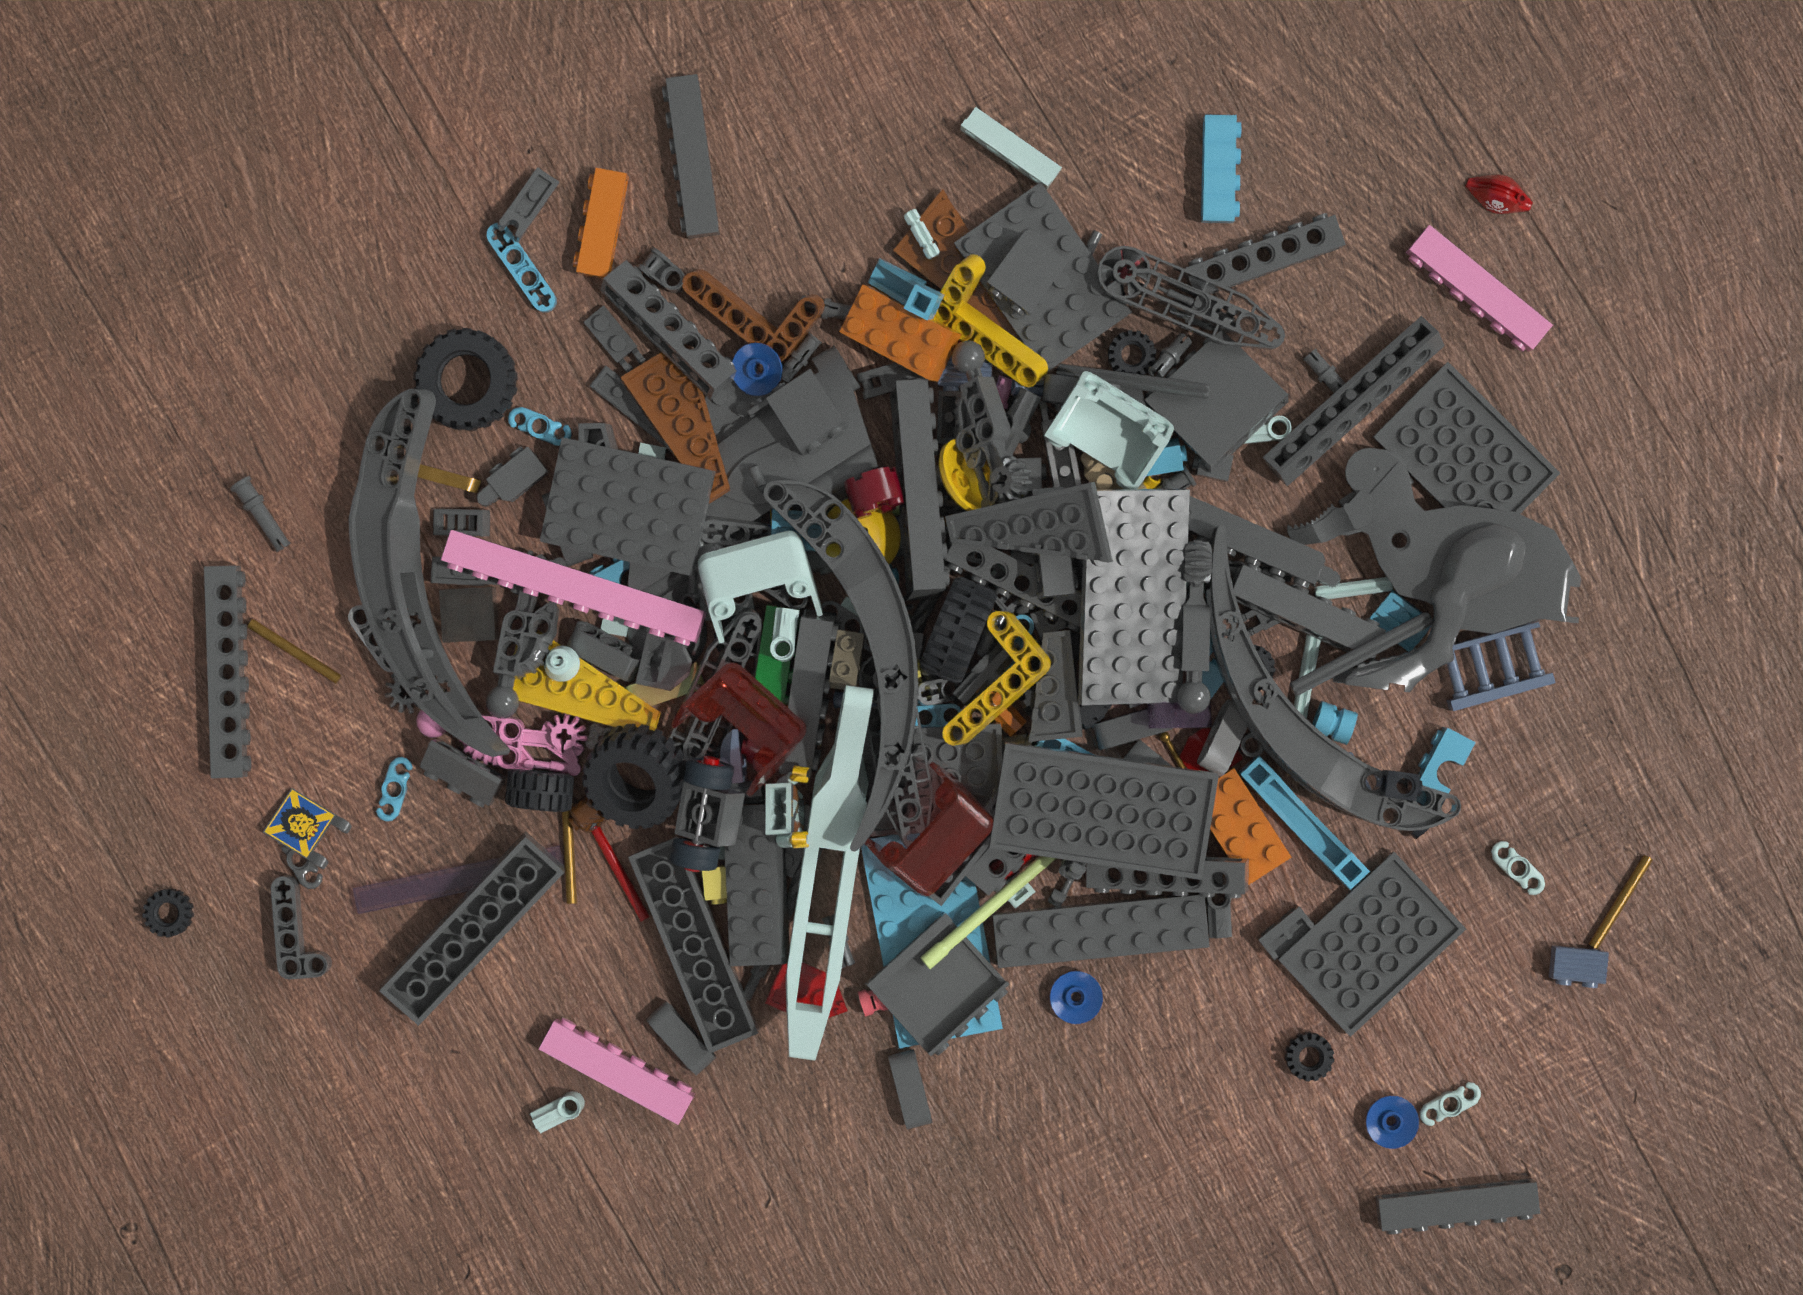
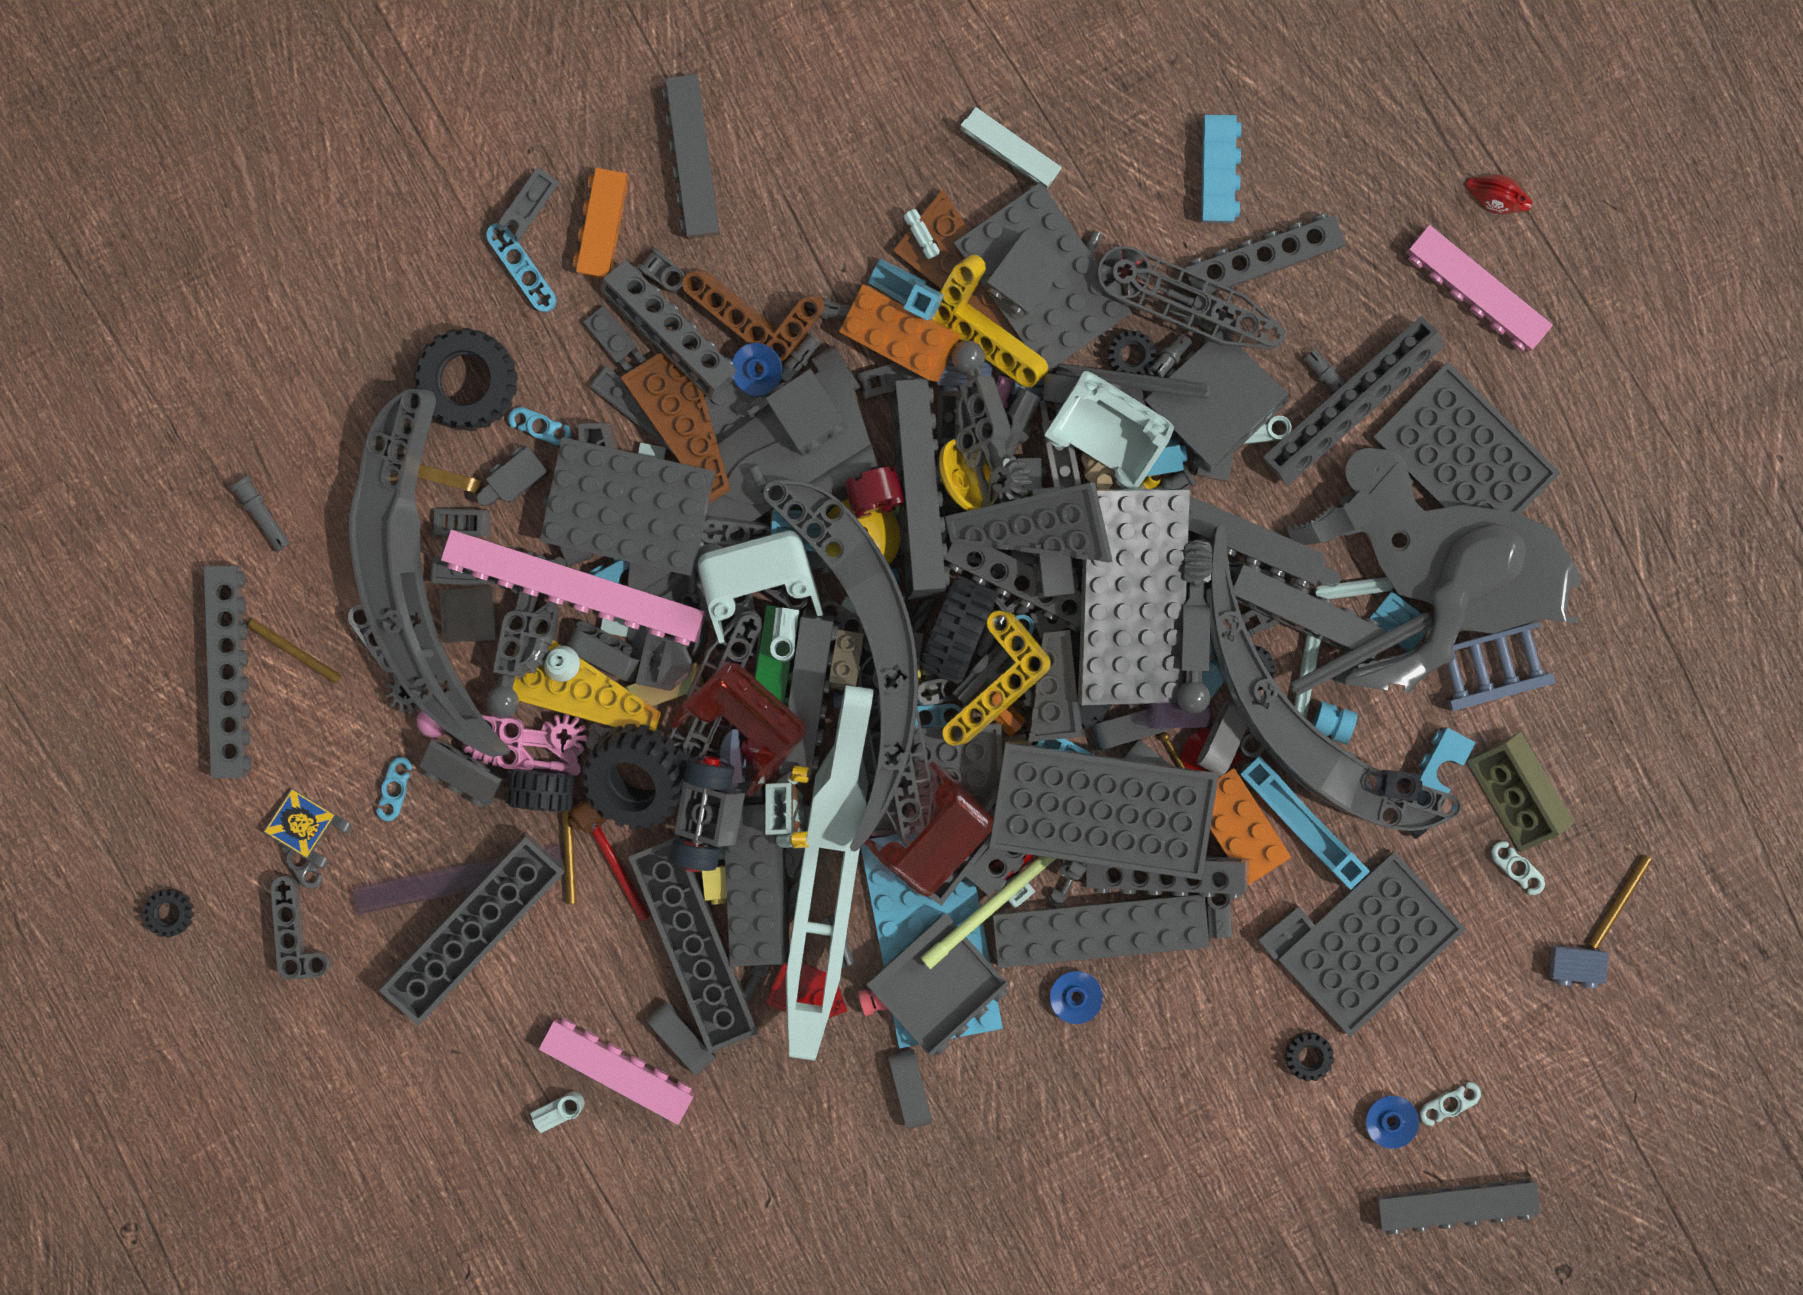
none -> olive slope [1467,732,1574,852]

